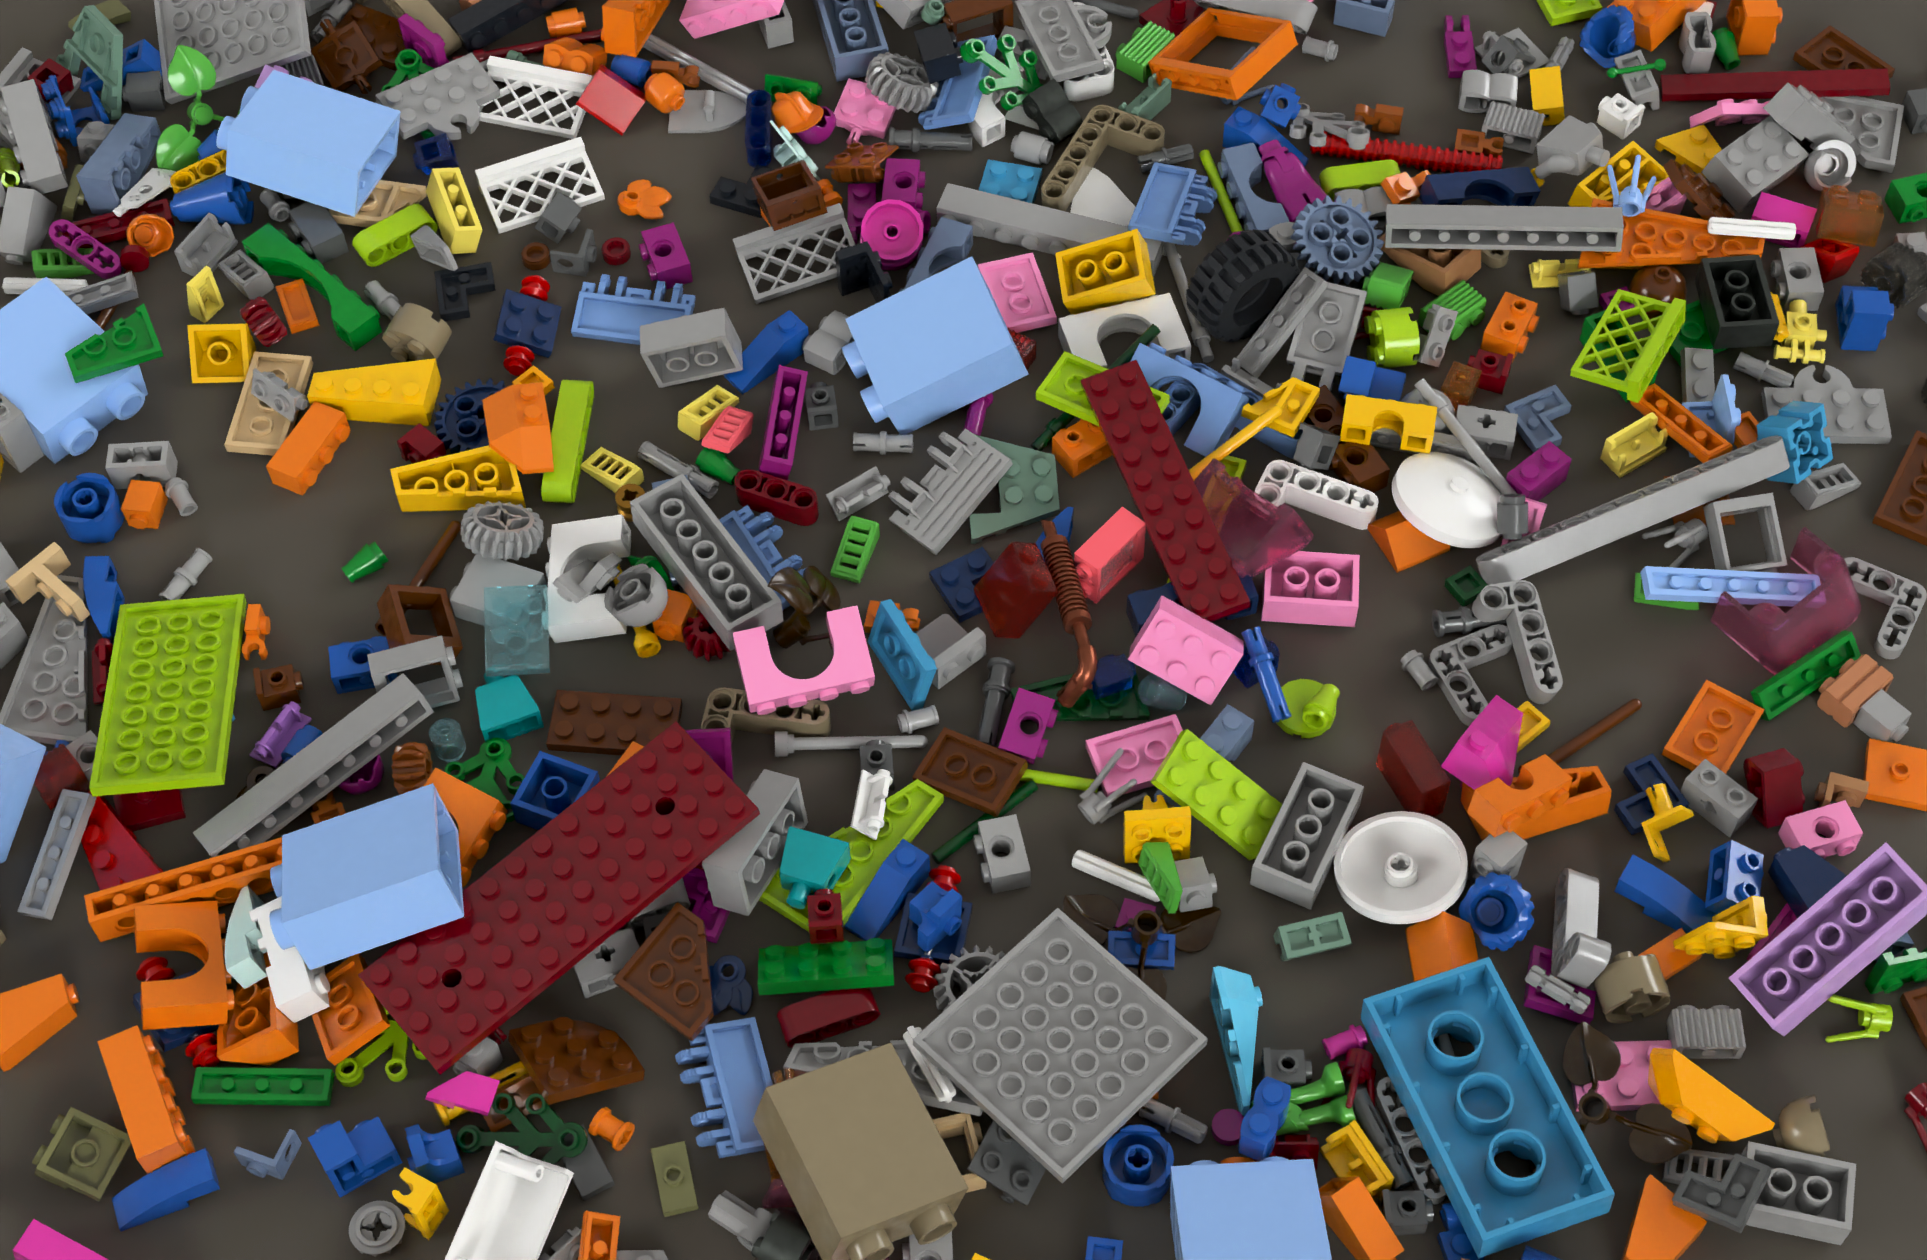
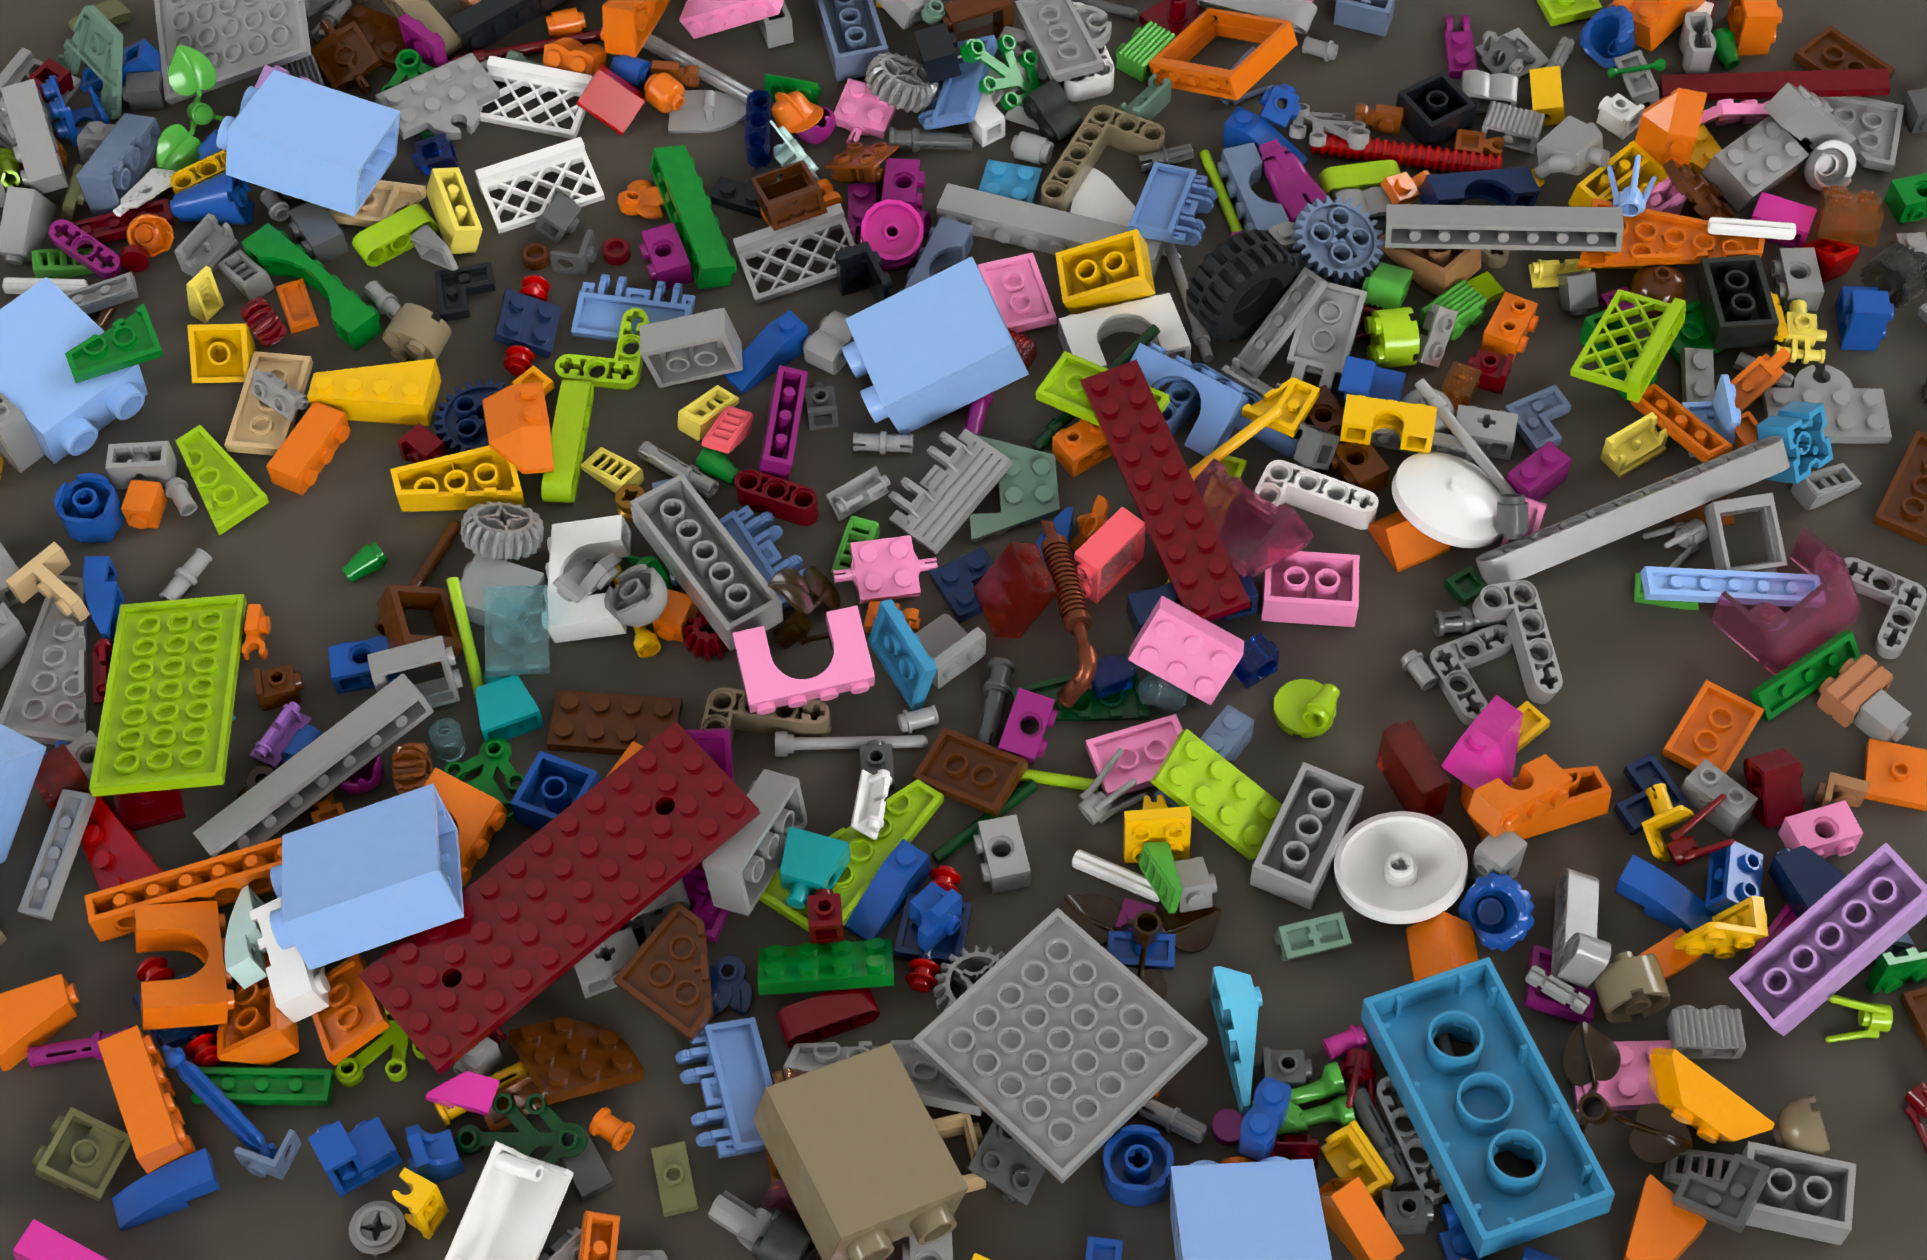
white axle [903,1026,956,1103] -> none
blue pin [1241,626,1292,723] -> none
reddish brown piece [1518,698,1642,773] -> none
none -> magenta pin [27,1025,132,1068]
none -> blue wheel [162,1044,278,1159]
none -> lime wing [175,425,270,536]
none -> lime bar [446,577,485,698]
none -> lime beam [555,308,650,390]
none -> green brick [649,145,736,289]
none -> bright pink plate [833,535,938,604]
none -> orange plate [1069,495,1109,551]
none -> black brick [1396,71,1476,148]
none -> lime tile [1466,271,1505,305]
none -> orange wedge [1635,88,1707,166]
none -> dark red plant [1666,794,1738,867]
none -> orange hinge [1730,347,1792,413]

